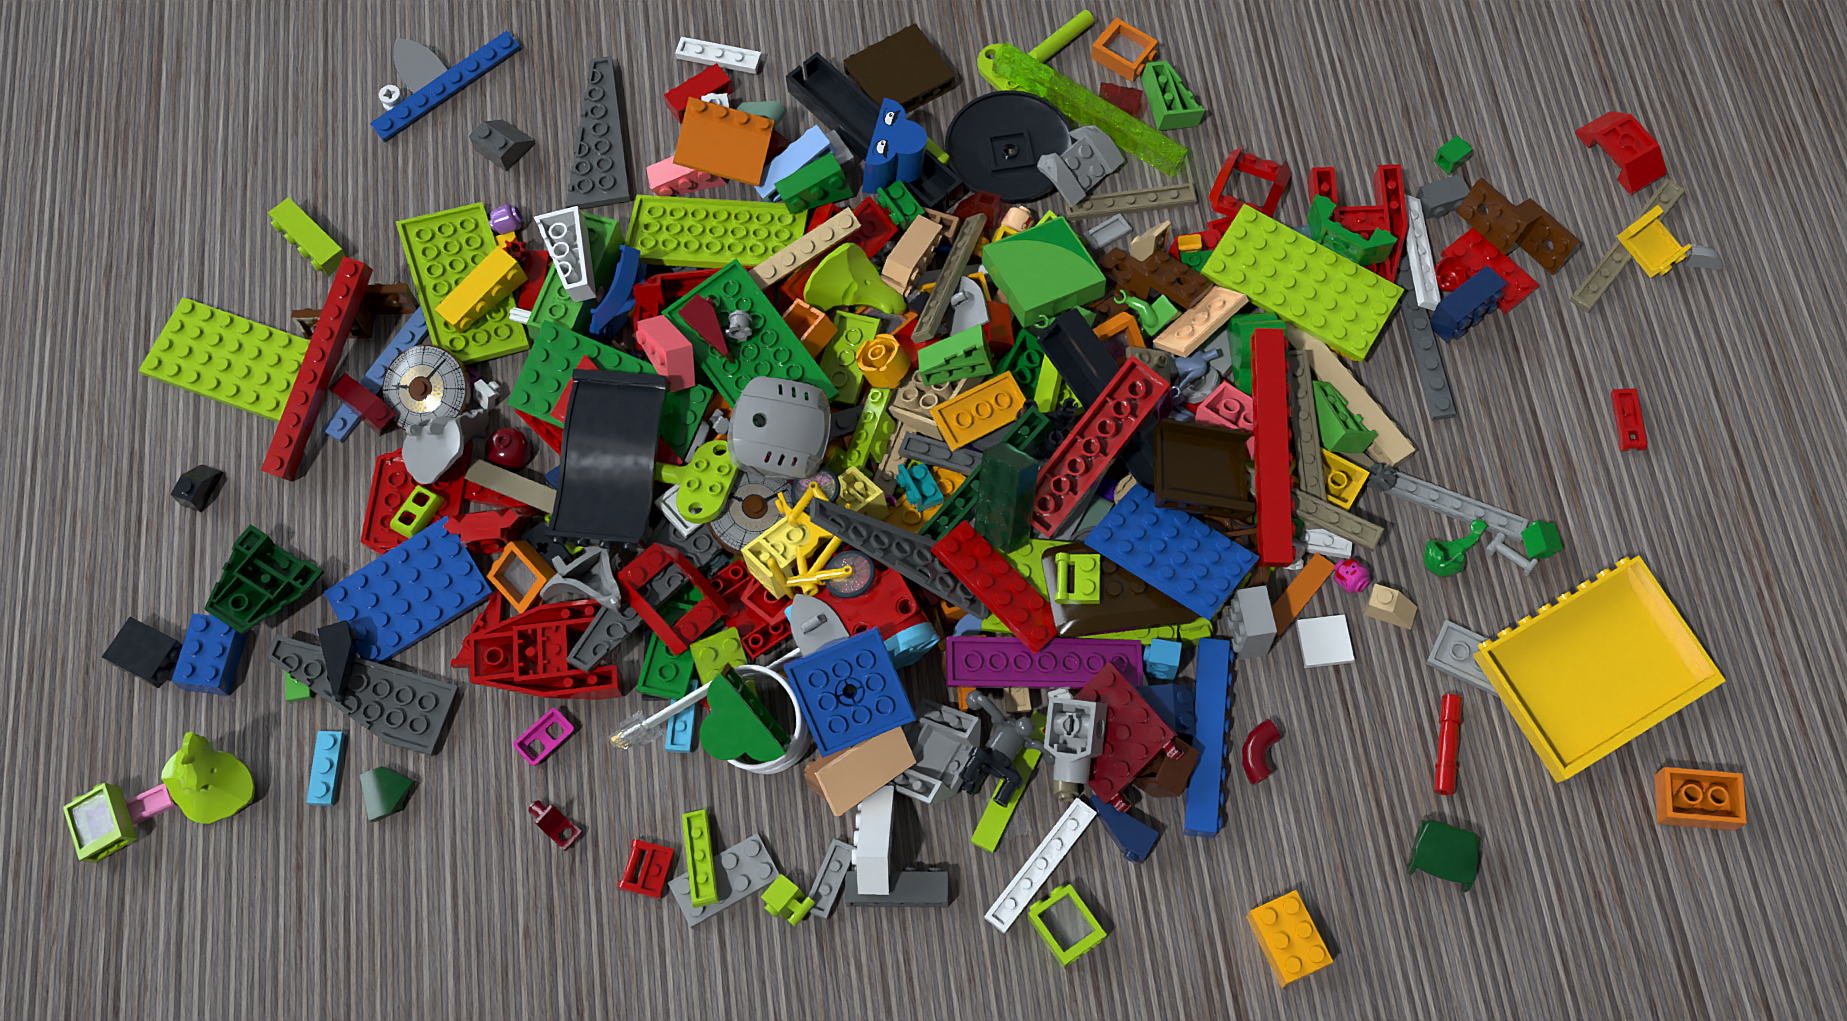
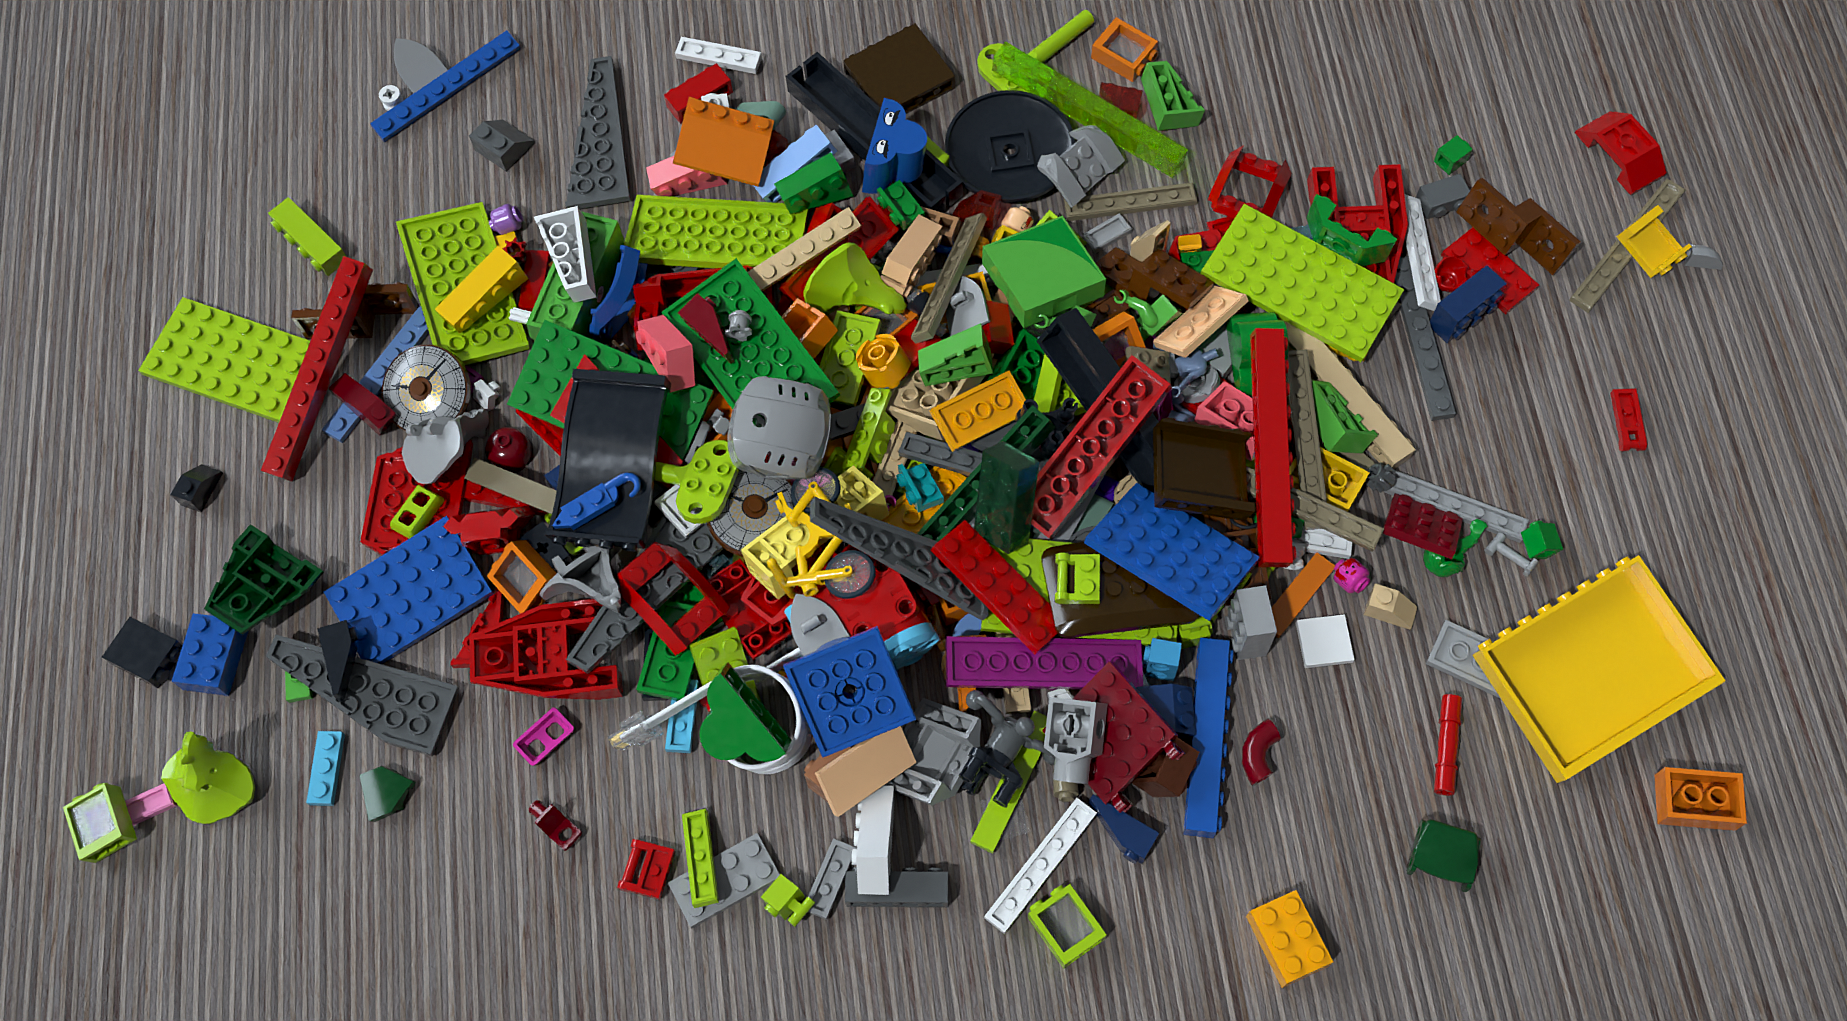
none -> blue plate [552,472,641,530]
none -> dark red plate [1383,493,1463,559]

